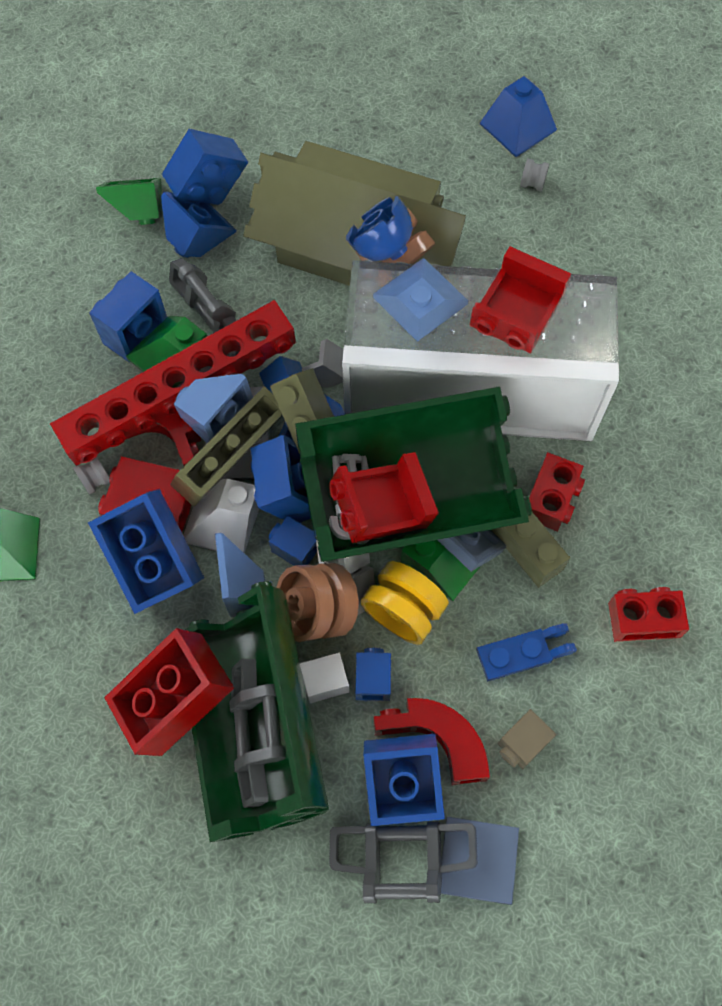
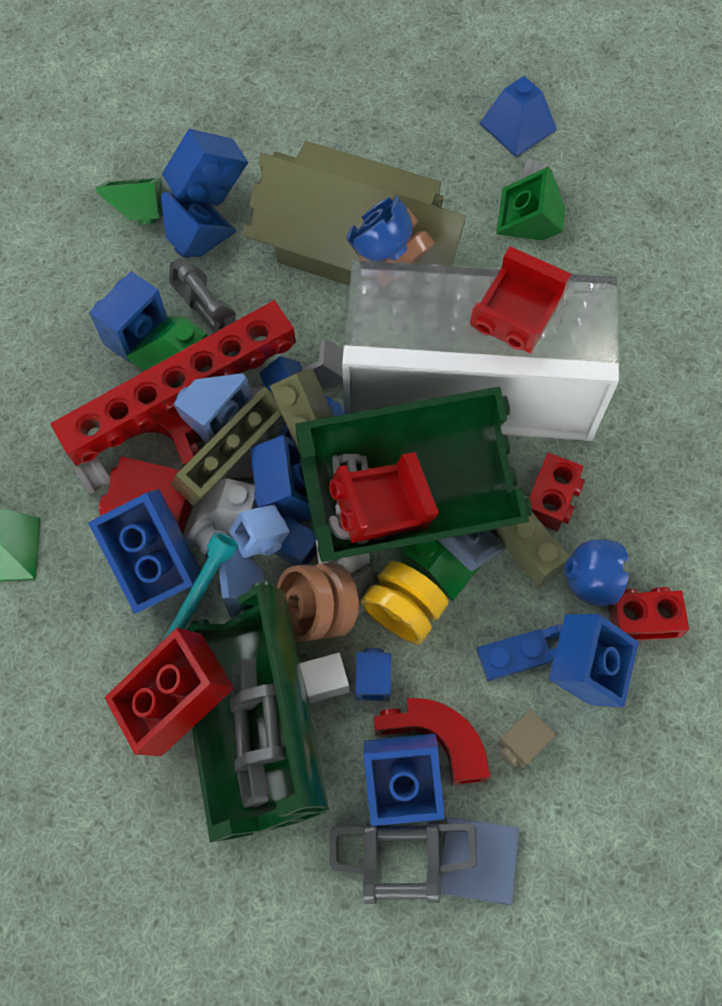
medium blue slope [373,258,468,342] -> none
none -> teal piece [163,532,239,640]
none -> light grey wheel [186,517,229,559]
none -> light blue brick [229,504,290,558]
none -> green slope [496,167,565,240]
none -> blue brick [549,614,639,708]
none -> blue cylinder [564,539,629,607]

